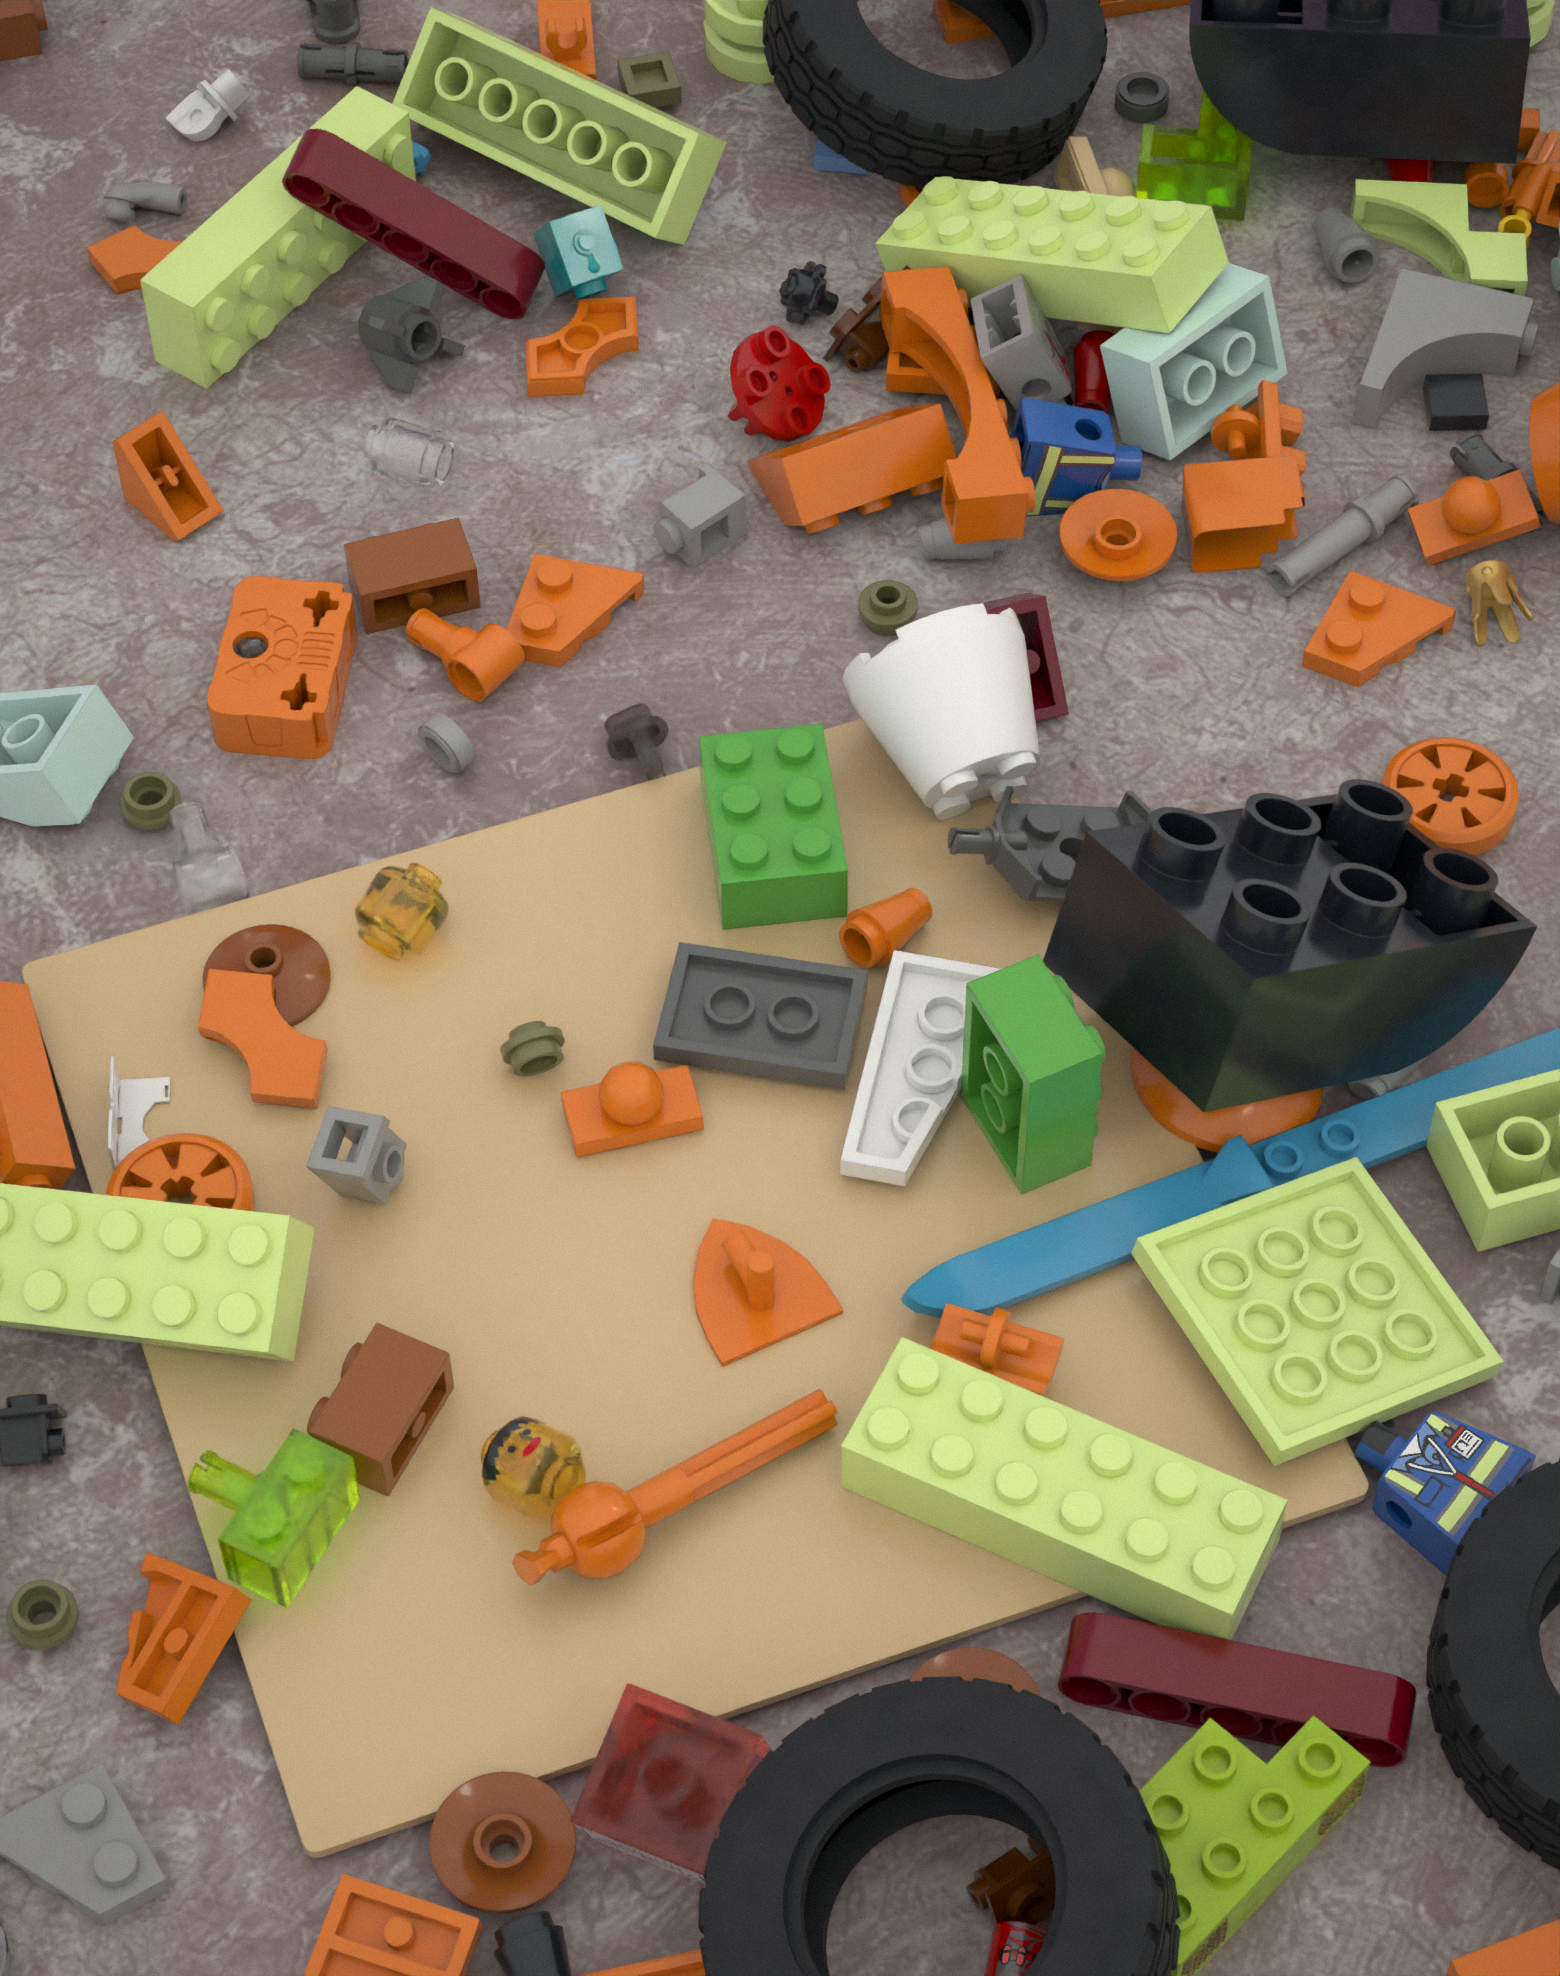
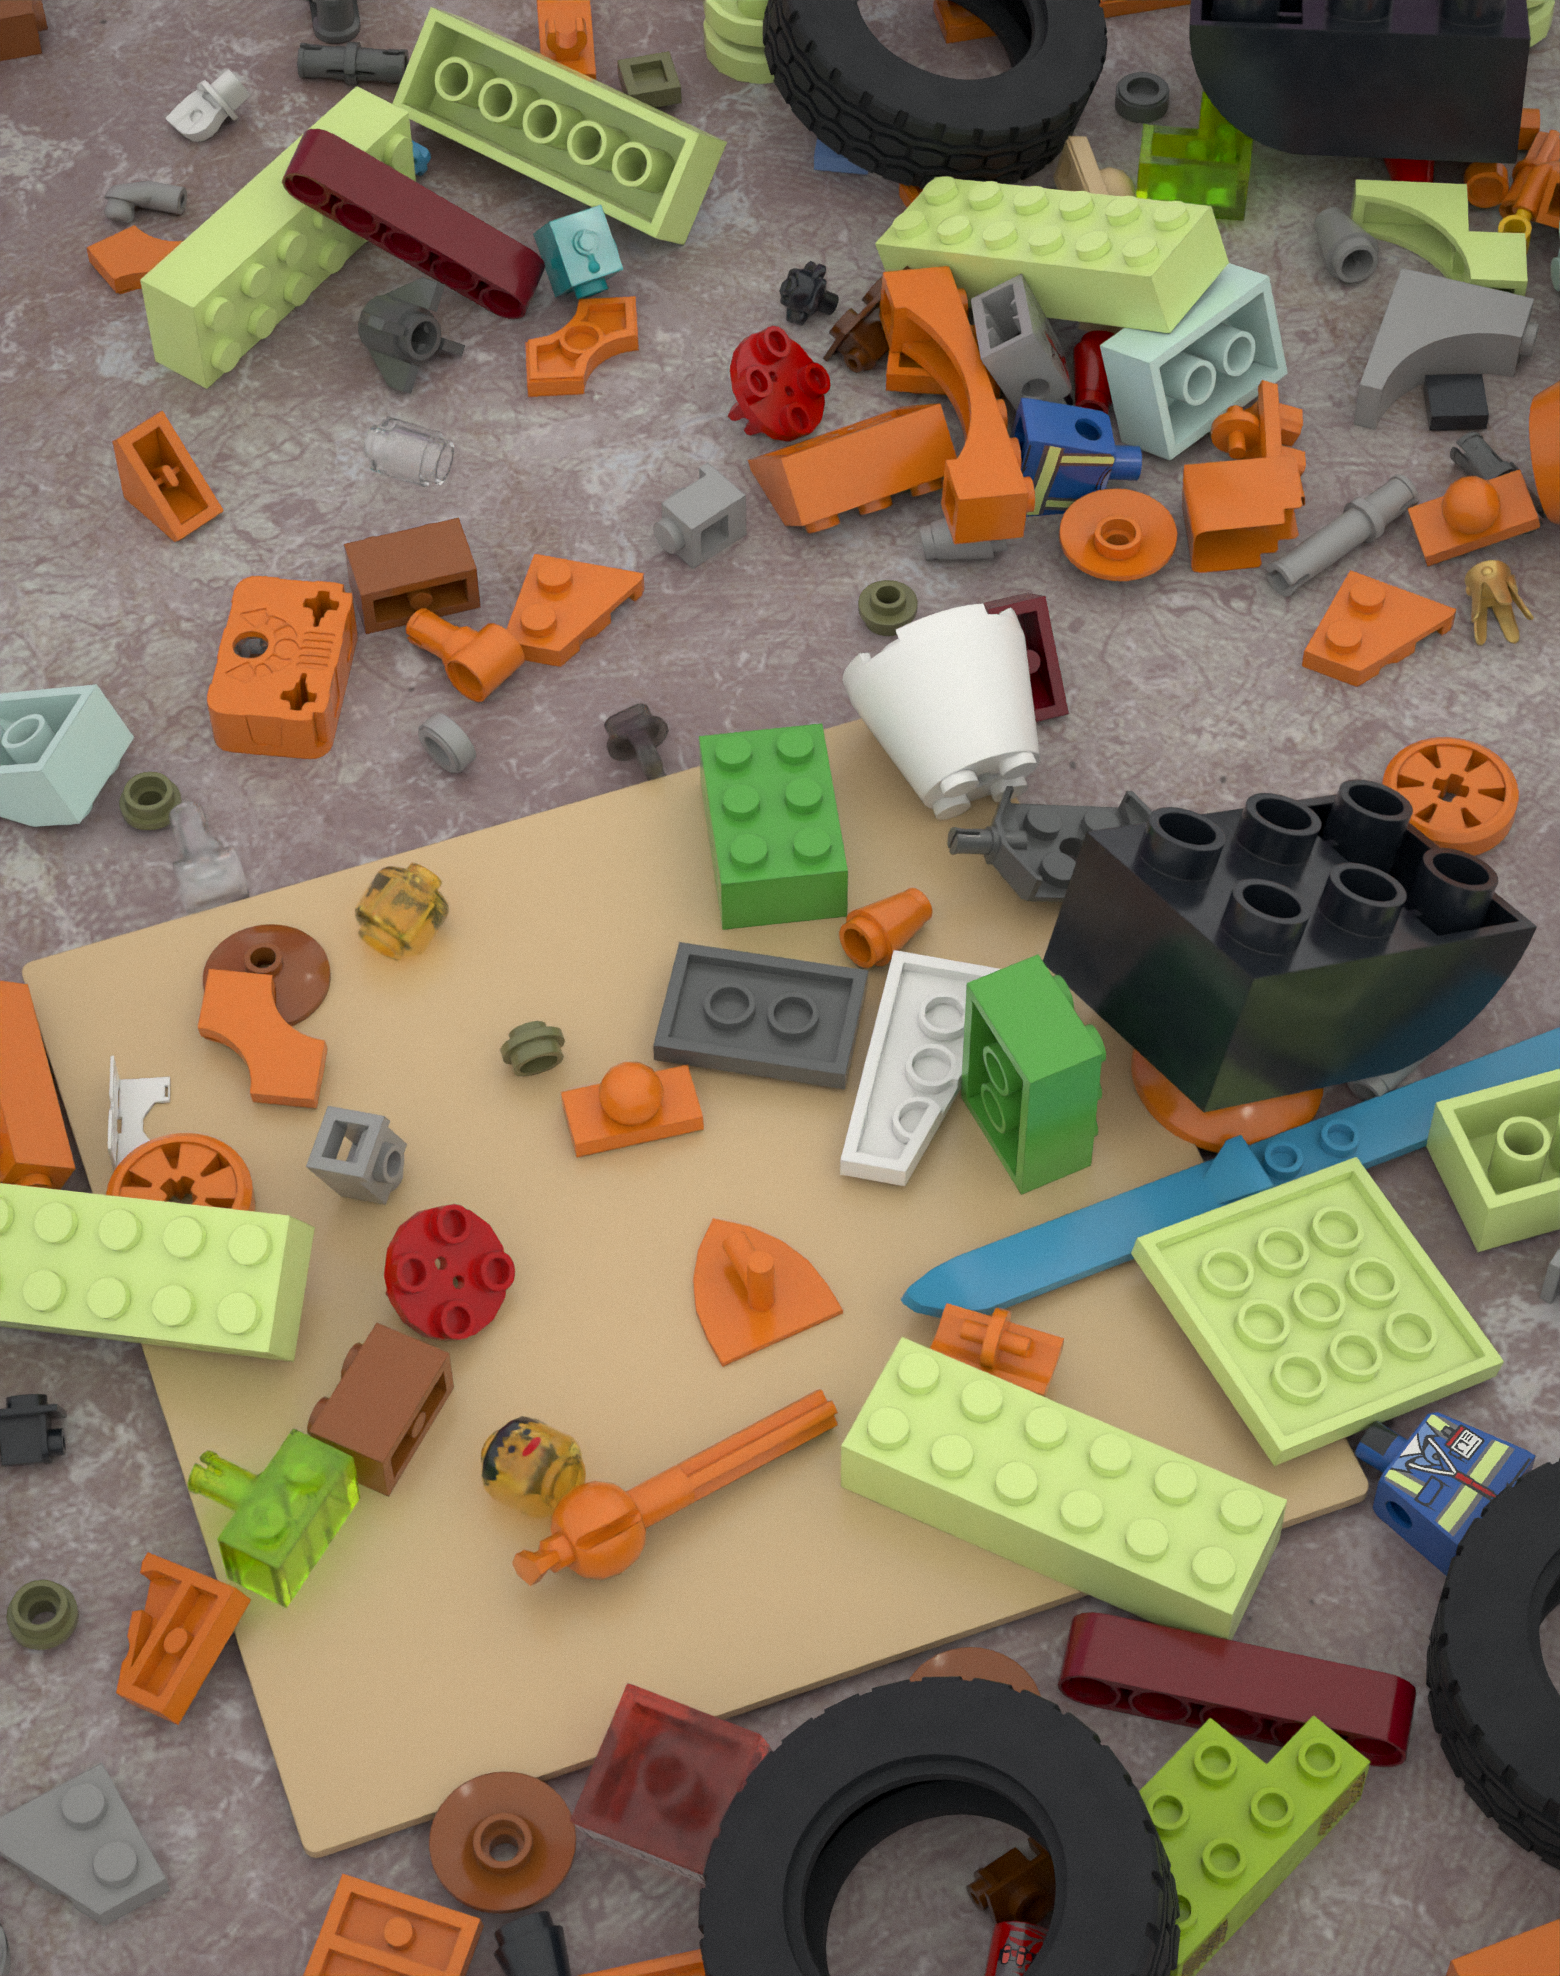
none -> red plate [384,1204,515,1341]

